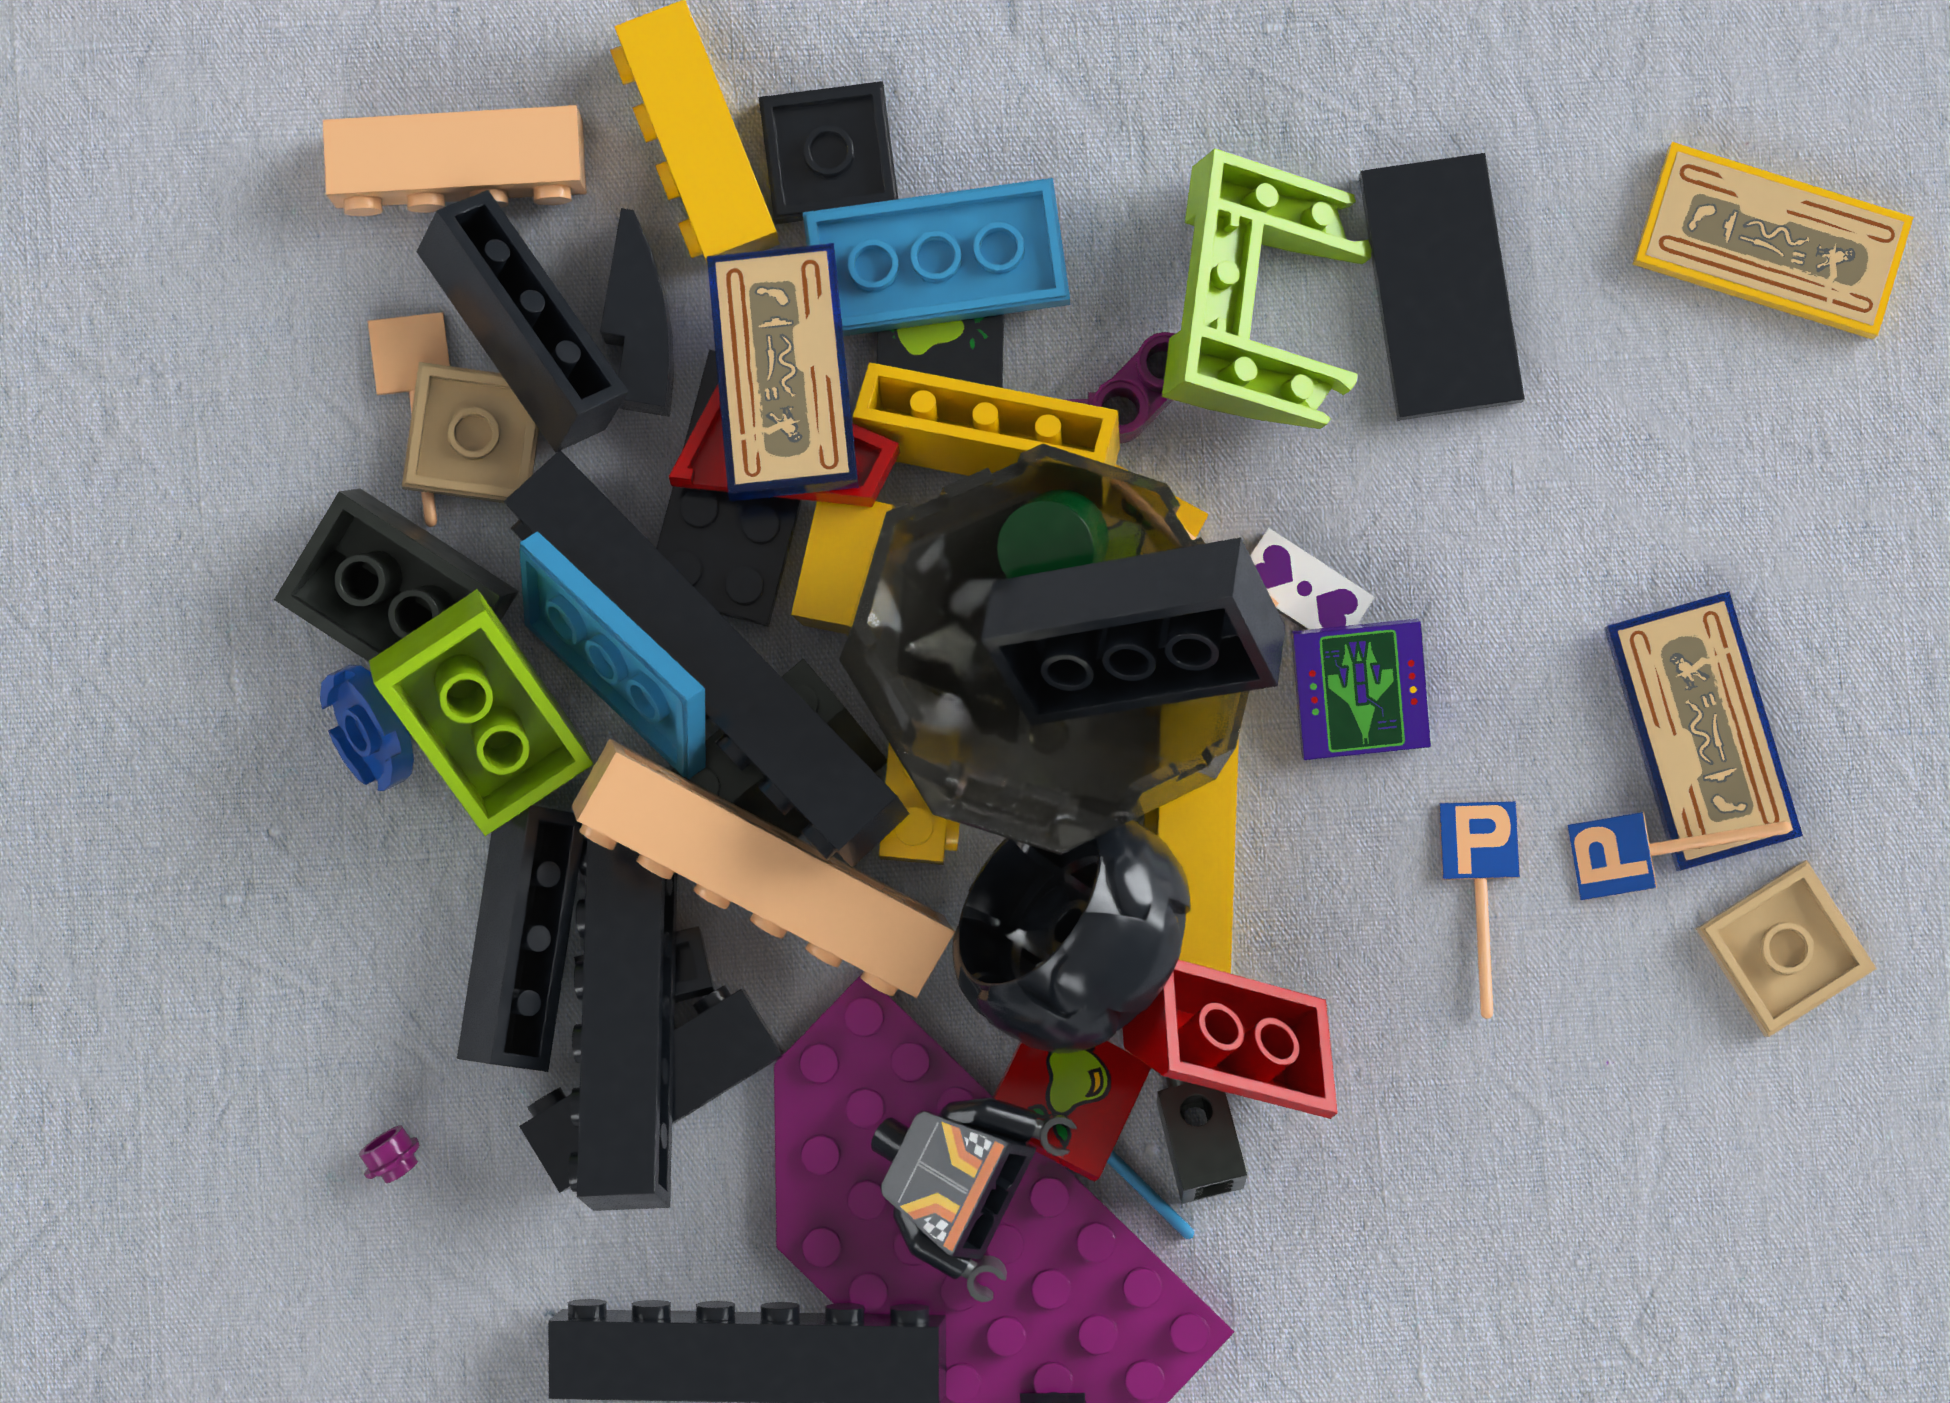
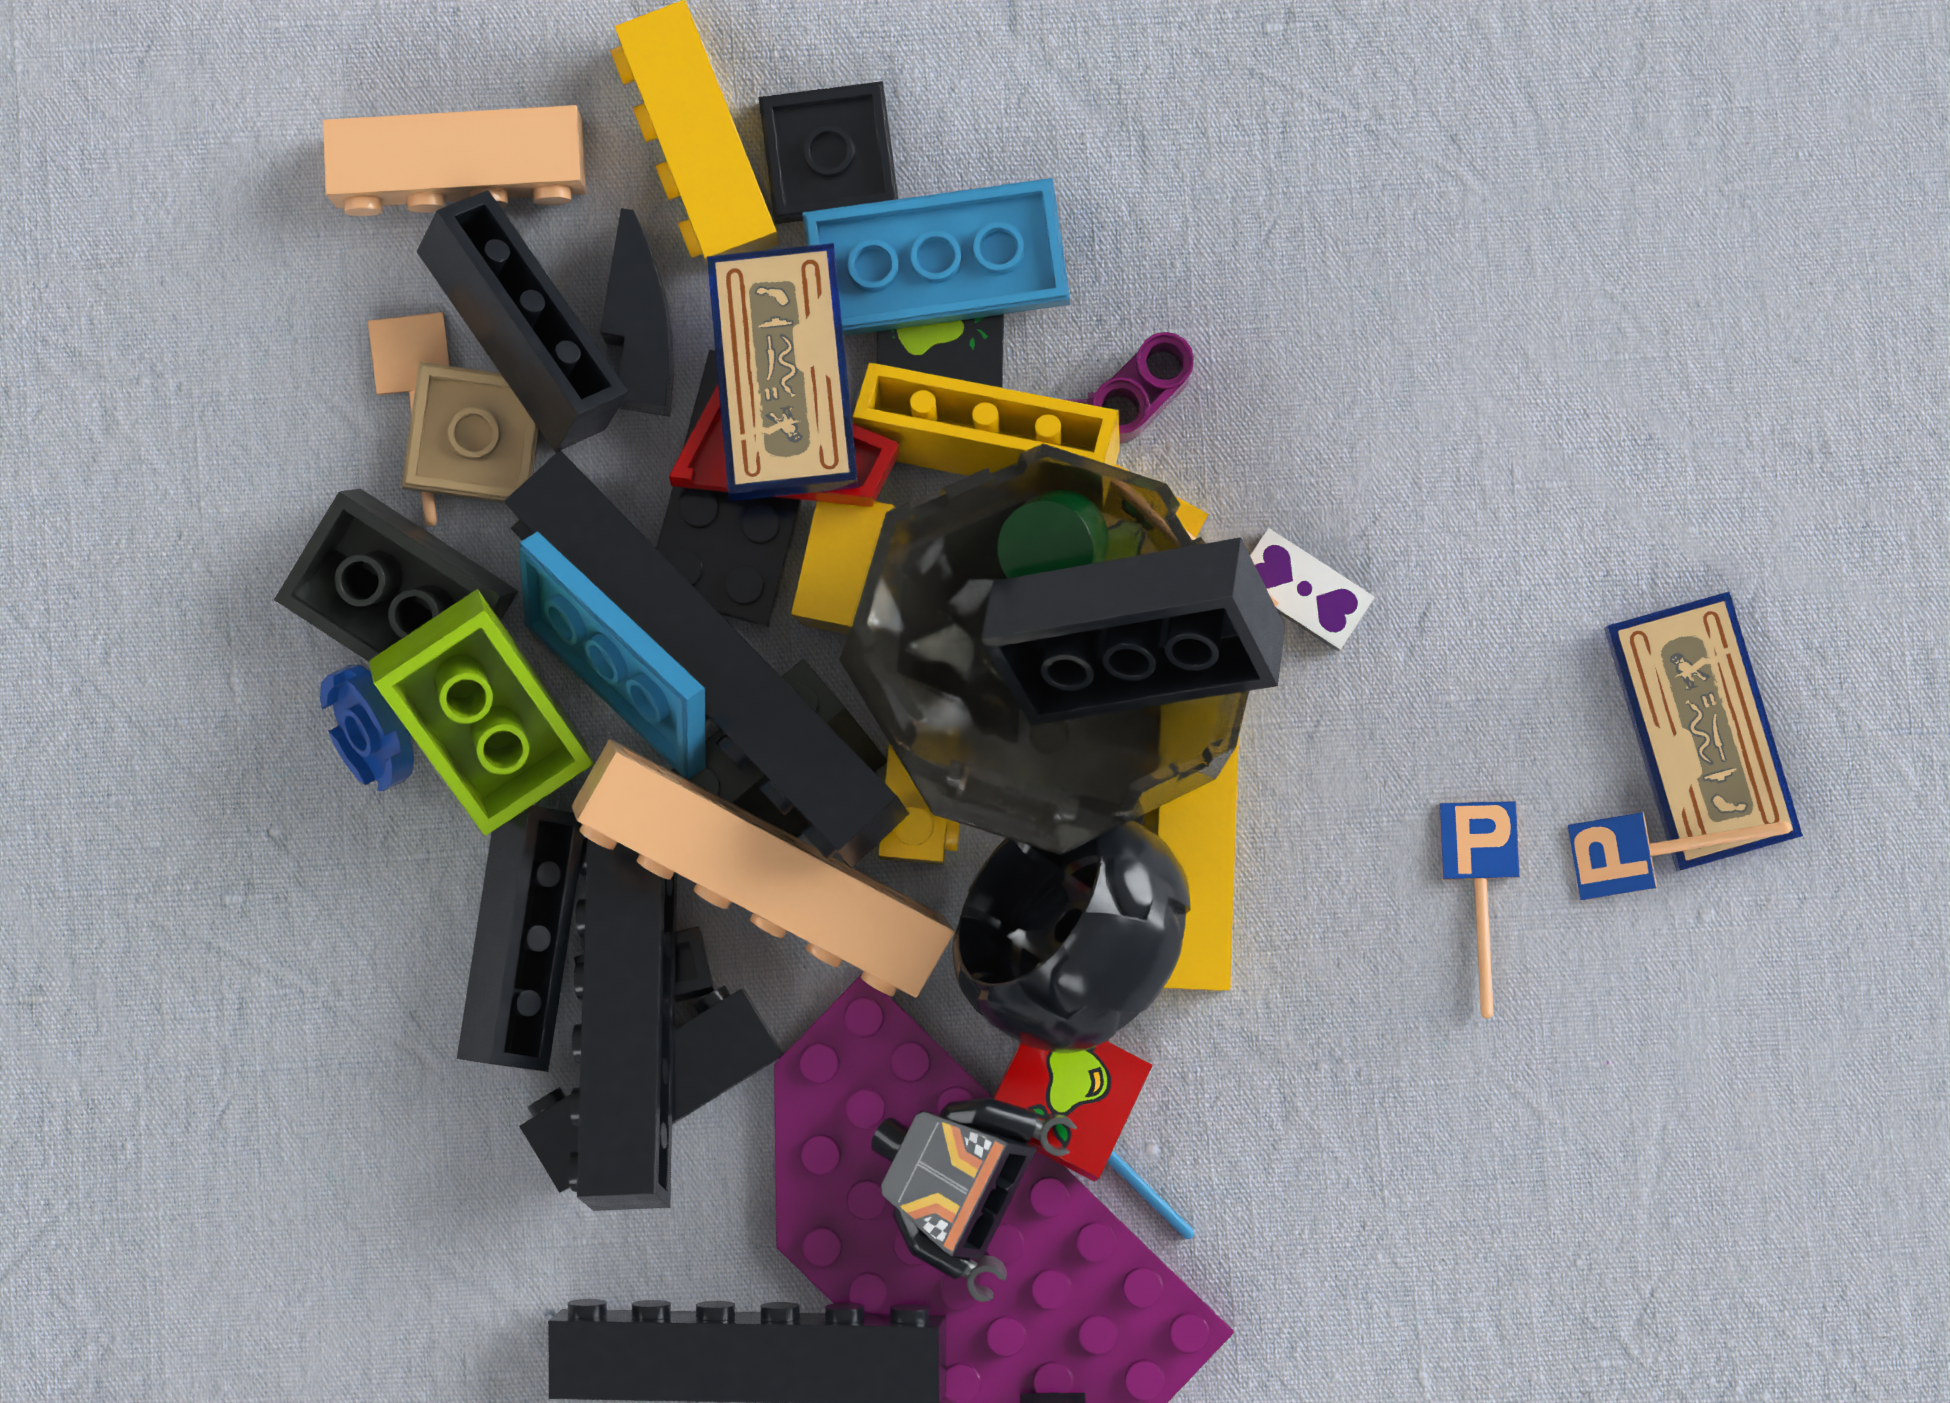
magenta plate [359,1125,420,1183] -> none
red slope [1122,959,1338,1119] -> none
pearl dark grey torso [1157,1077,1247,1204] -> none
lime wedge [1162,148,1372,429] -> none
tile [1291,618,1431,760] -> none
black tile [1359,153,1525,421] -> none
tile [1632,142,1914,340] -> none
tan tile [1695,860,1877,1037] -> none

